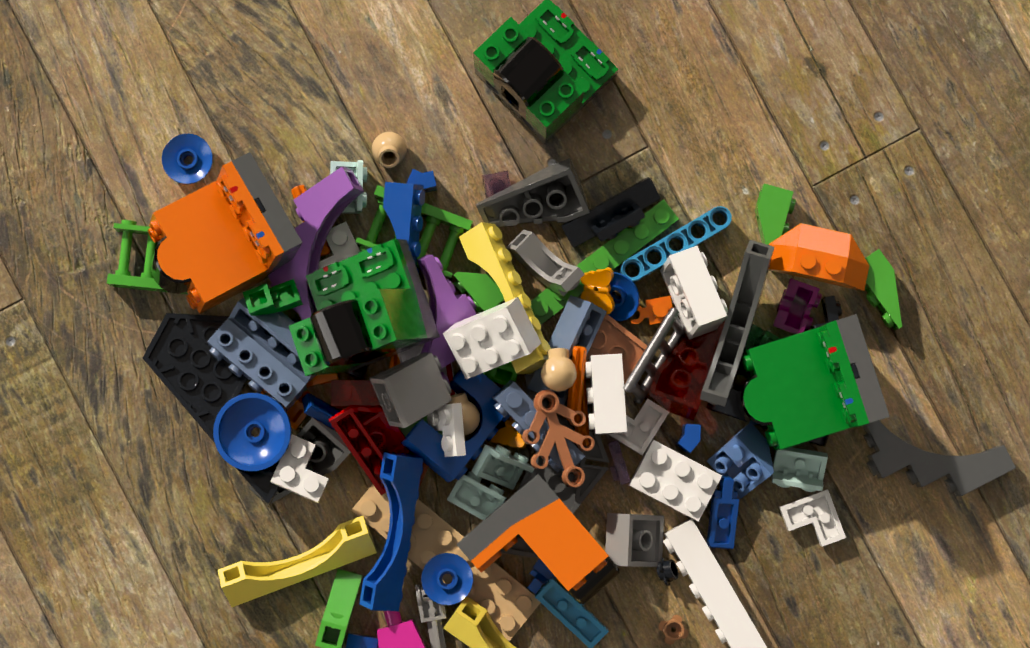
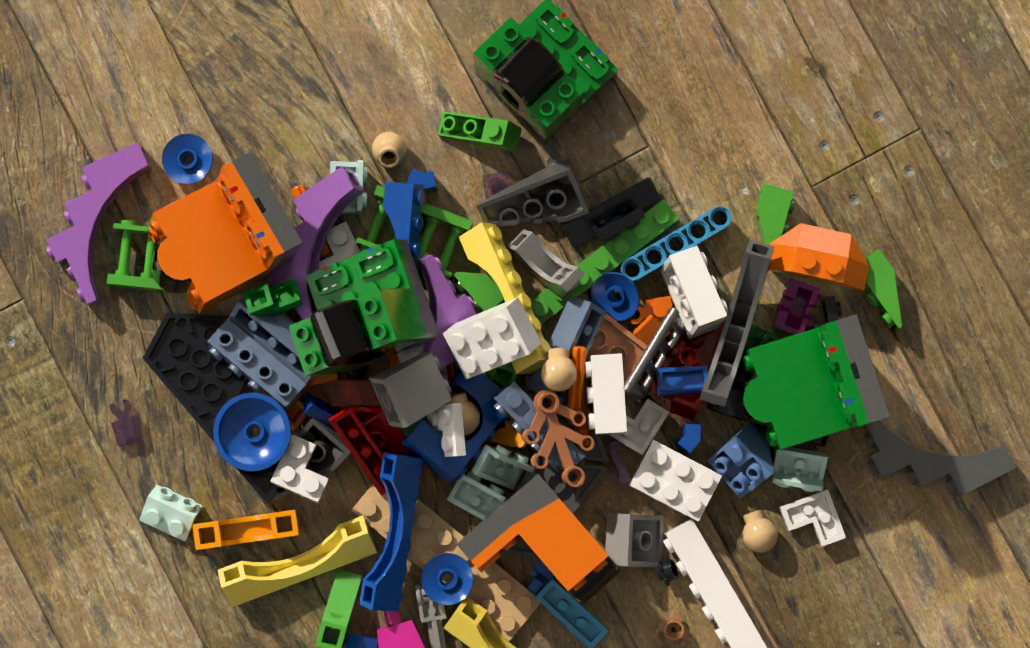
light orange animal [580,267,615,314] -> none
blue hinge [707,476,739,549] -> none
none -> medium lavender arch [46,142,152,306]
none -> plate [110,399,145,447]
none -> light aqua bracket [139,485,202,542]
none -> light orange arch [192,509,302,550]
none -> bright green slope [438,111,522,153]
none -> orange tile [633,314,670,346]
none -> blue tile [655,365,708,396]
none -> tan piece [742,510,778,553]

